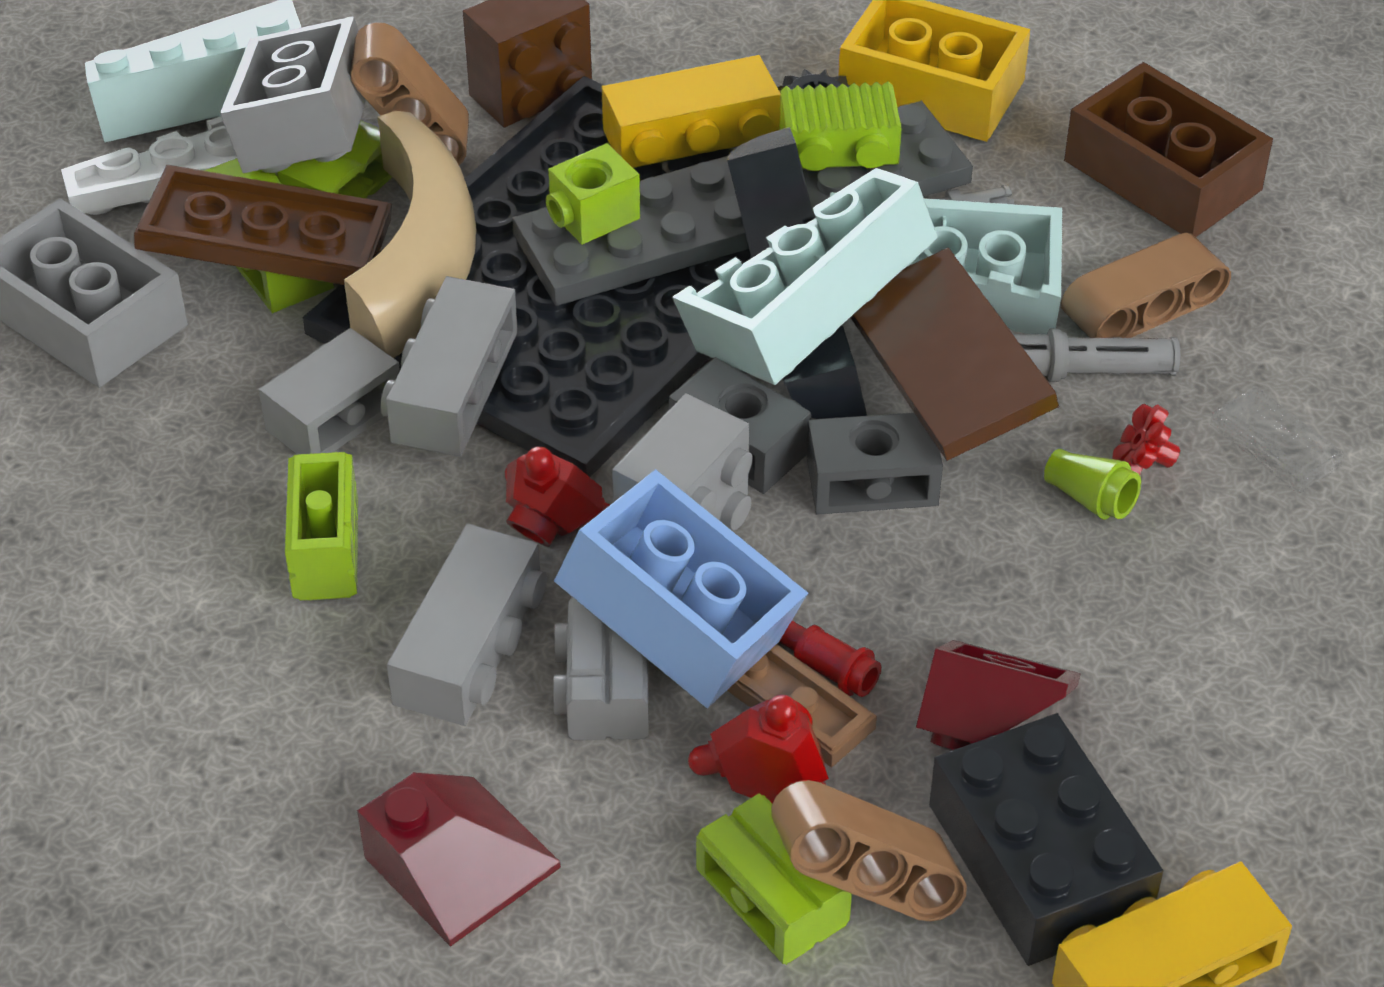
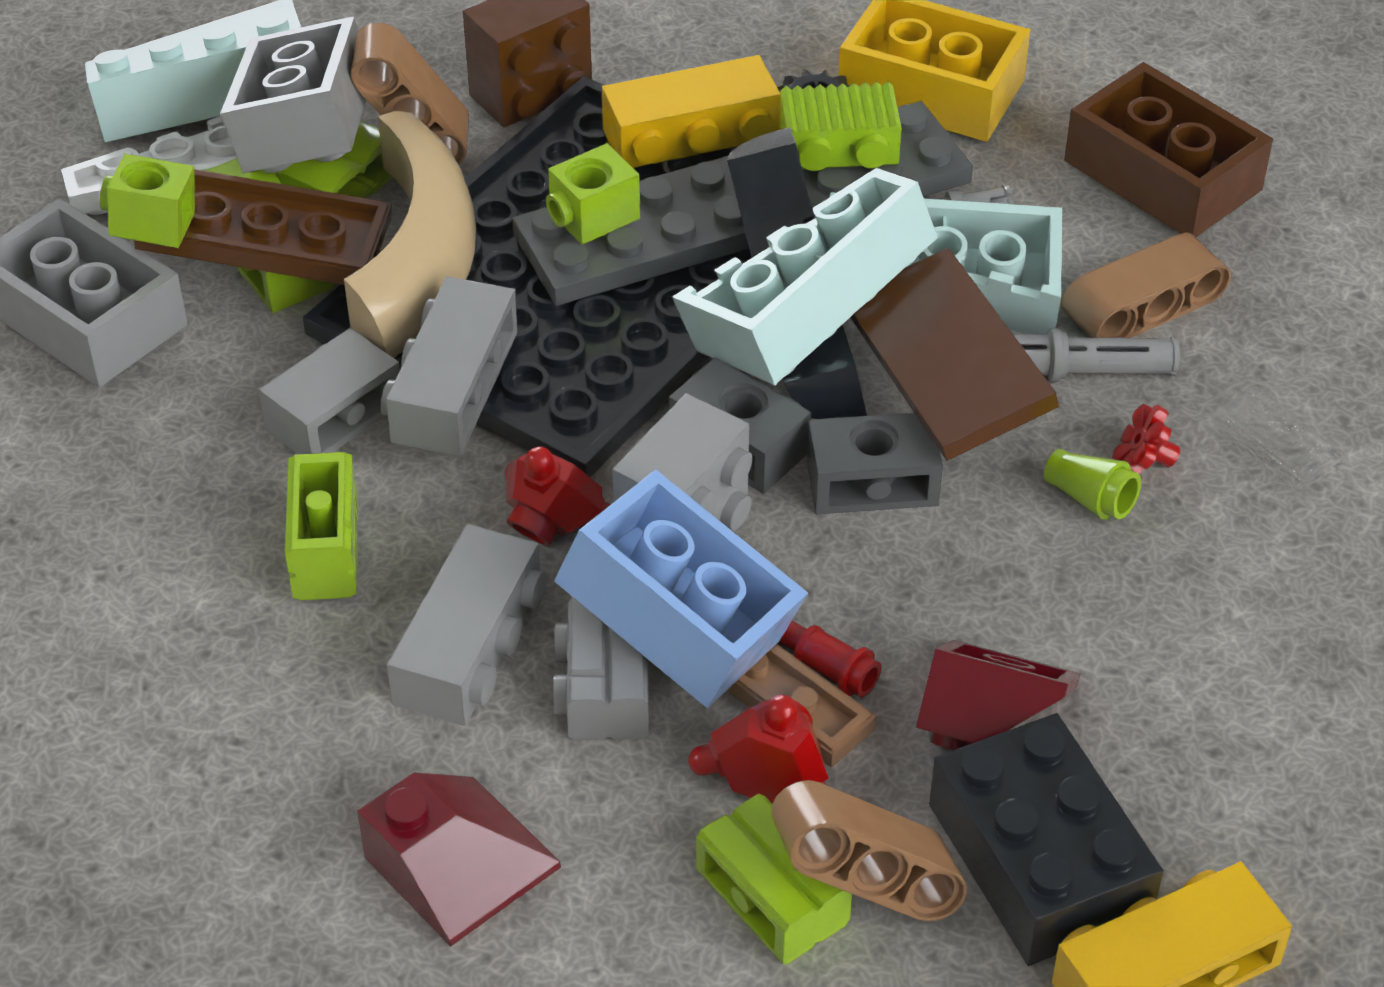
none -> lime brick [99,153,195,248]

